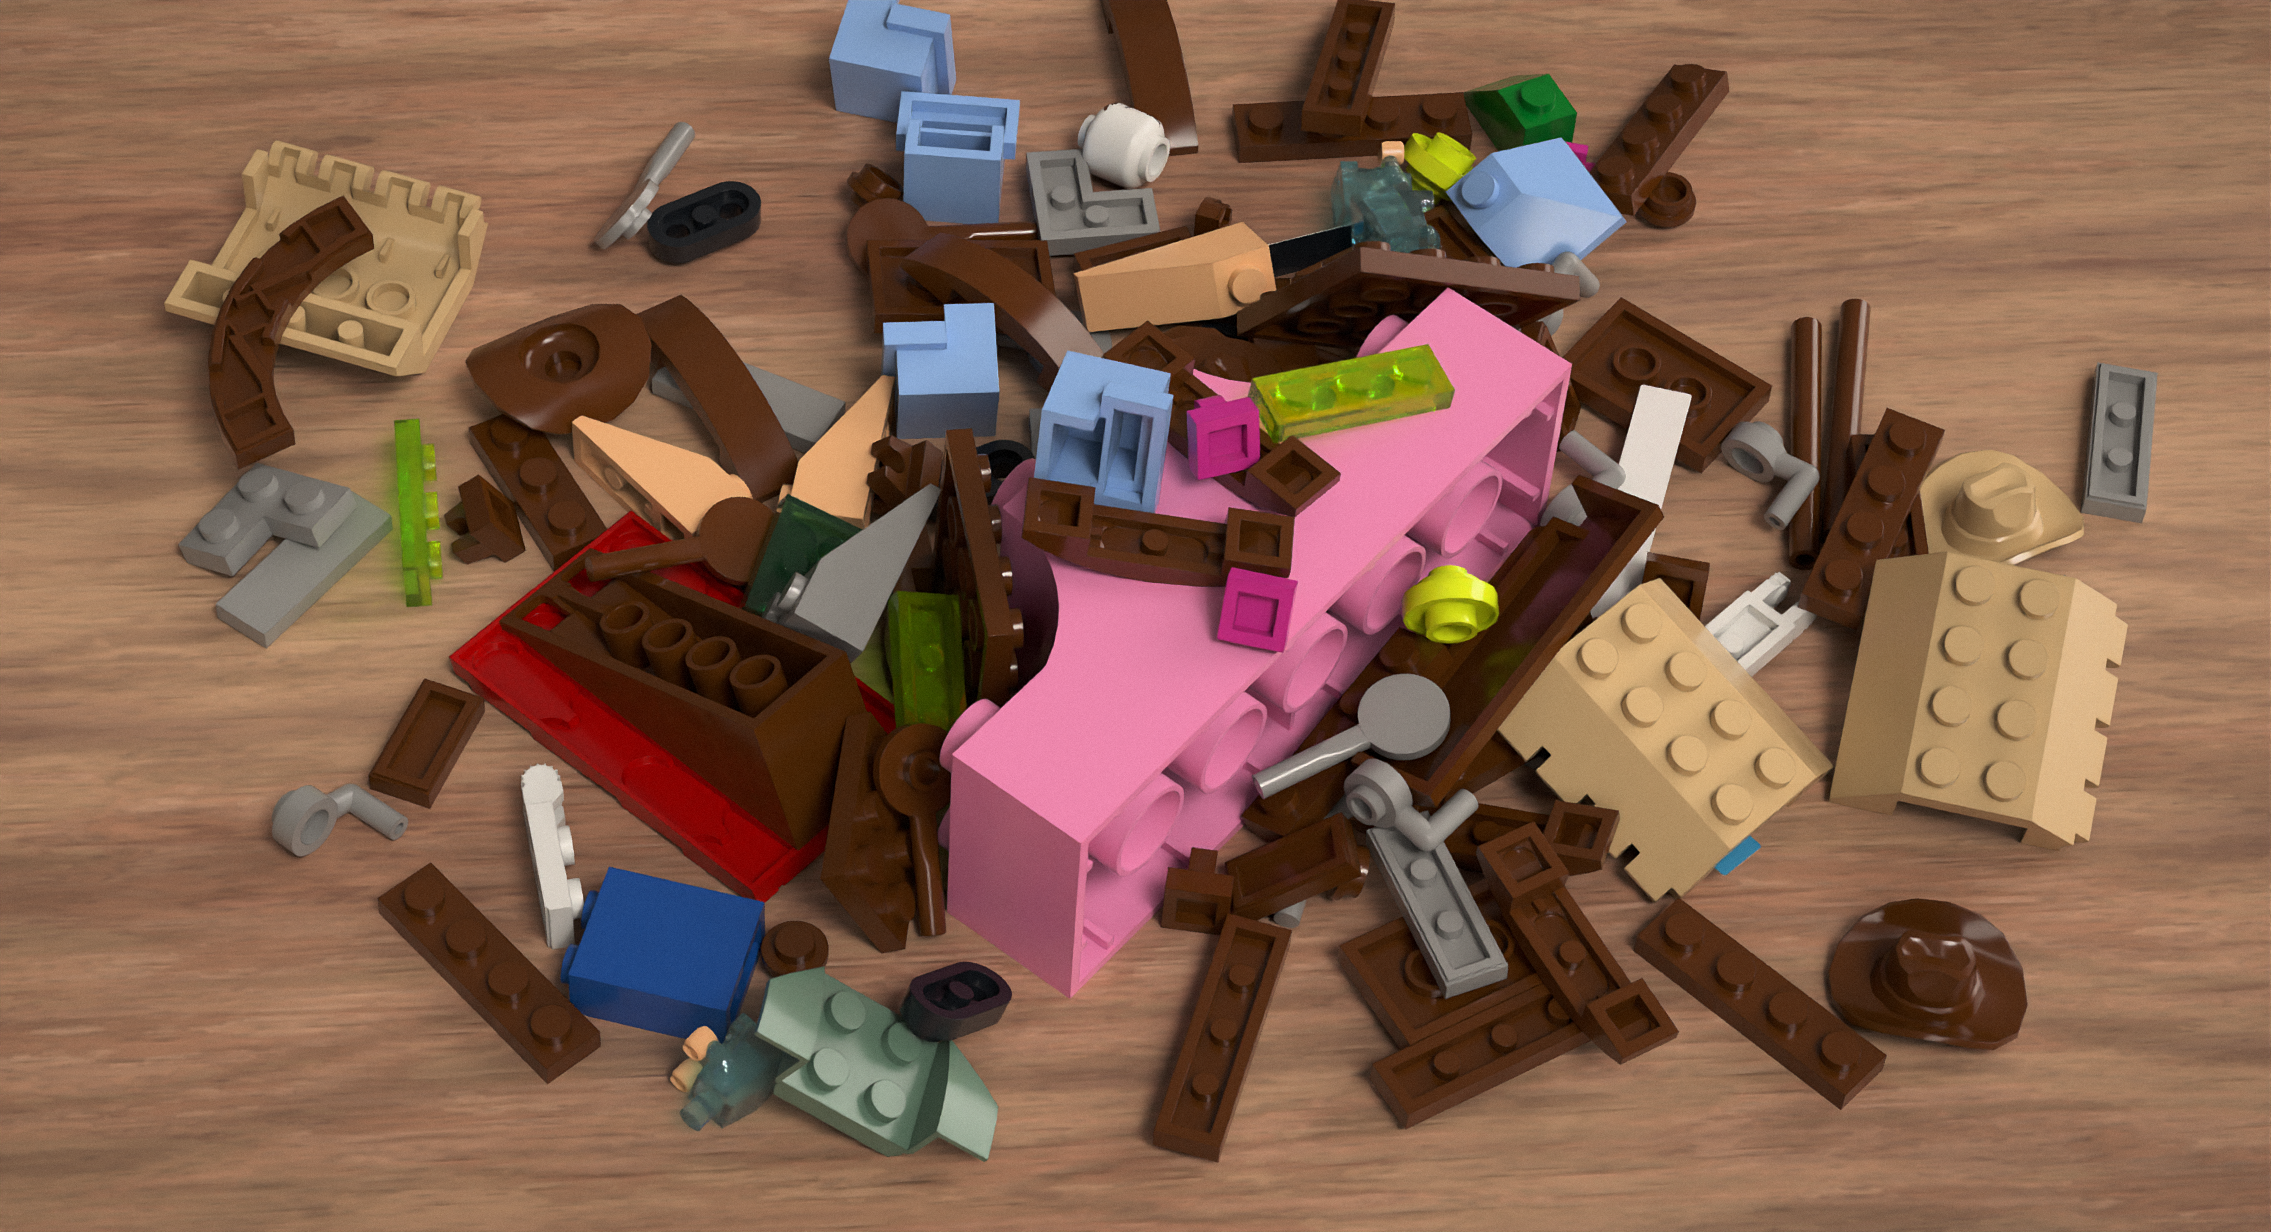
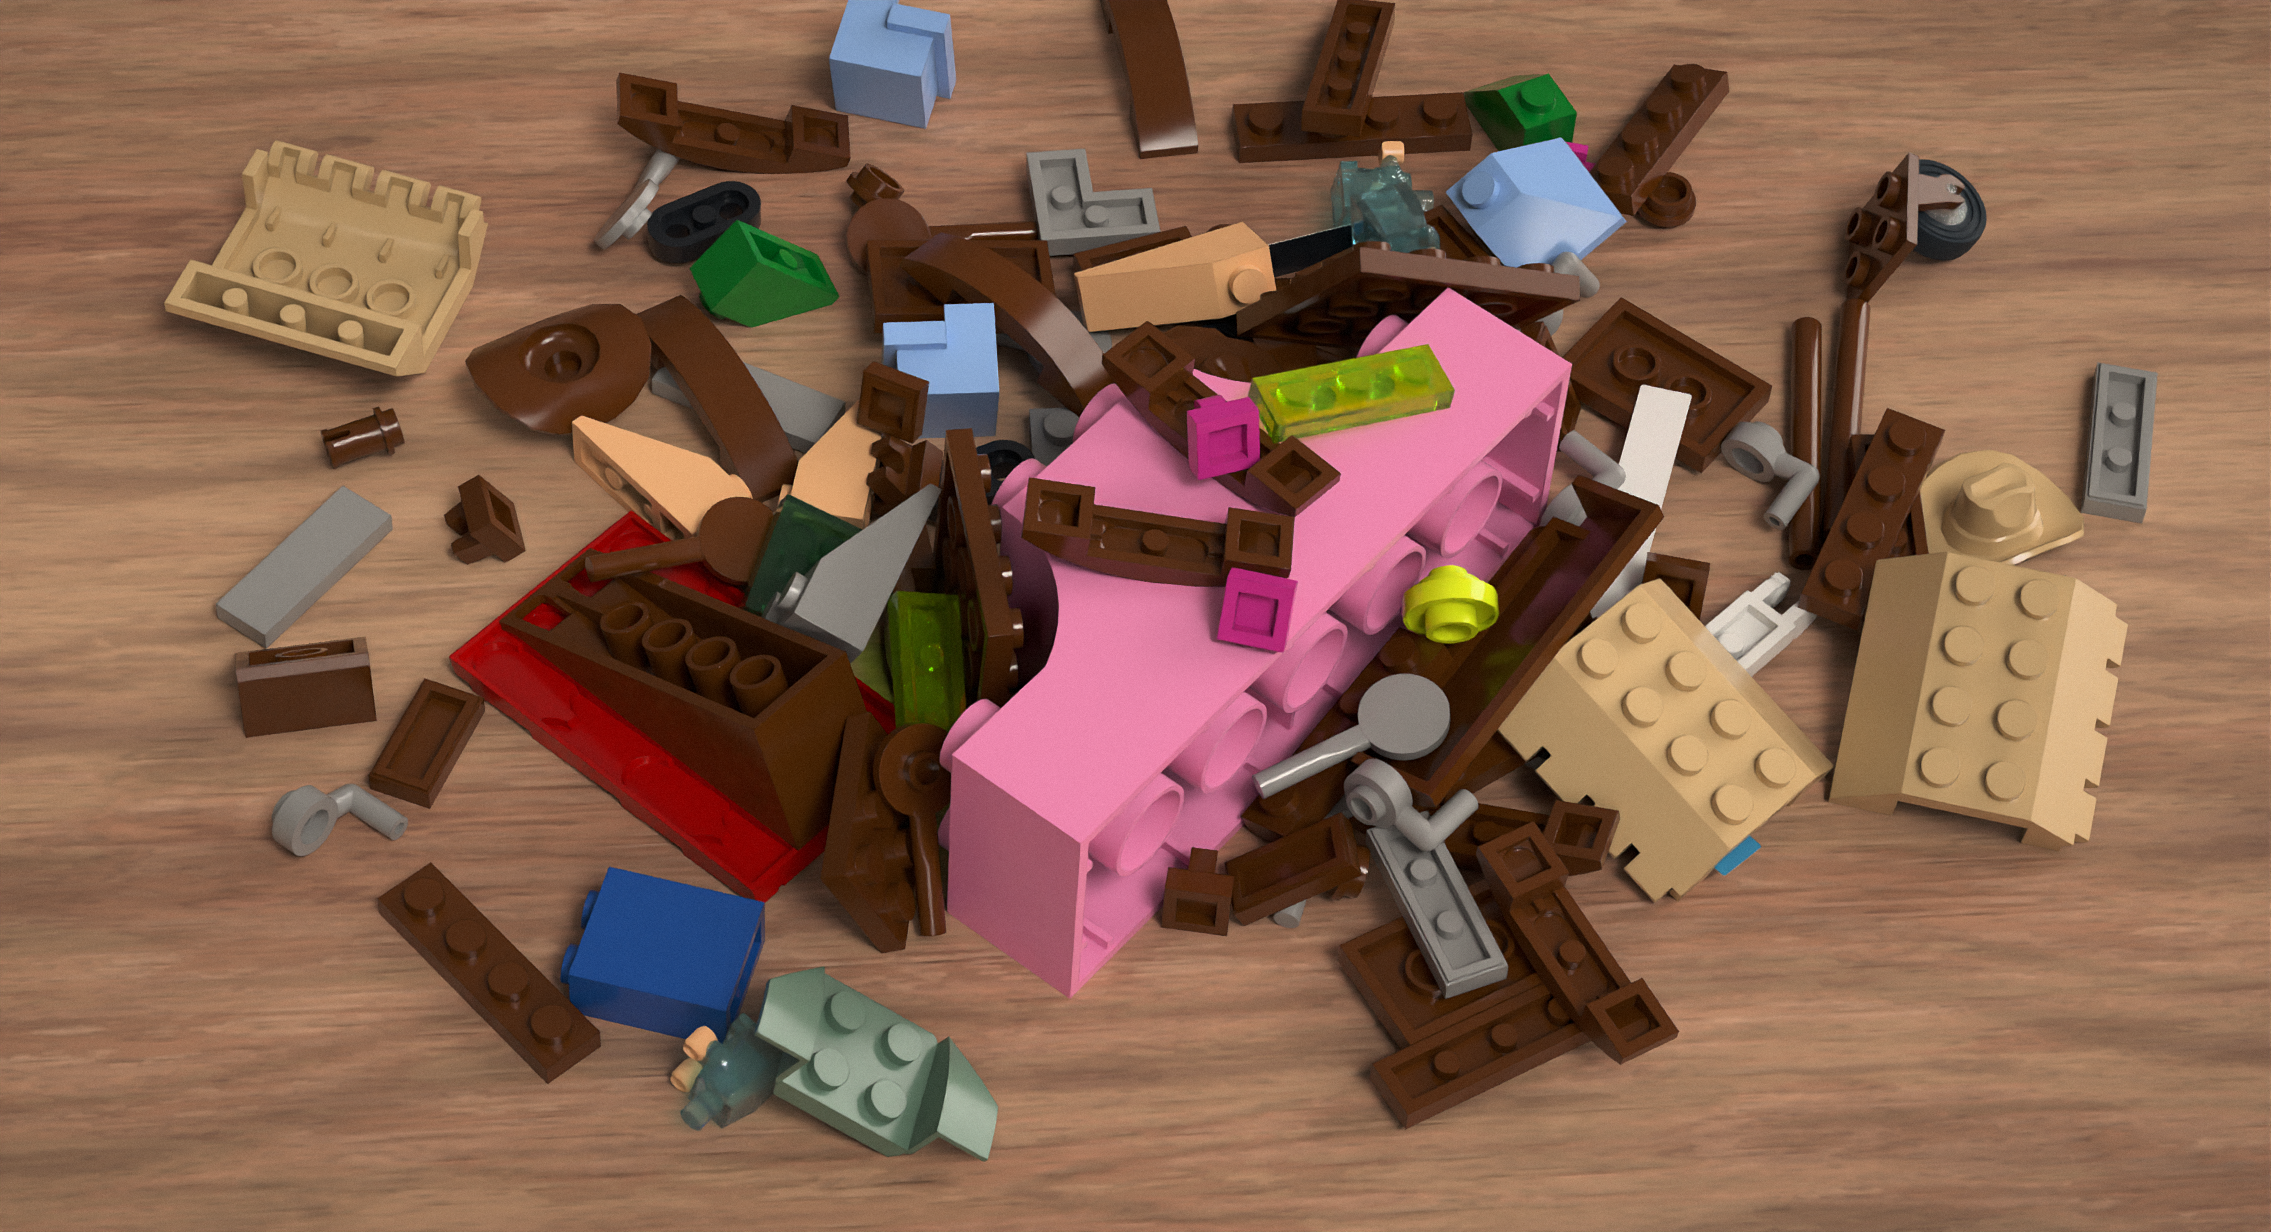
light grey plate [178,463,358,576] -> none
reddish brown tile [208,195,374,470] -> none
clear neon green plate [394,419,443,607] -> none
reddish brown plate [469,414,607,571] -> none
white hinge [521,763,584,950] -> none
reddish brown plate [761,921,829,978] -> none
light blue plate [896,91,1020,224] -> none
black plate [899,962,1012,1042] -> none
light blue plate [1034,350,1174,513] -> none
white head [1078,103,1170,189] -> none
reddish brown plate [1152,913,1292,1163] -> none
reddish brown tile [1194,197,1232,236] -> none
neon yellow plate [1404,132,1476,205] -> none
reddish brown plate [1633,898,1887,1110] -> none
reddish brown hat [1827,898,2028,1050] -> none
none -> reddish brown slope [235,636,377,738]
none -> reddish brown pin [320,406,405,469]
none -> reddish brown slope [616,72,851,174]
none -> green slope [689,220,840,328]
none -> reddish brown tile [857,361,929,444]
none -> reddish brown plate [1843,153,1987,303]

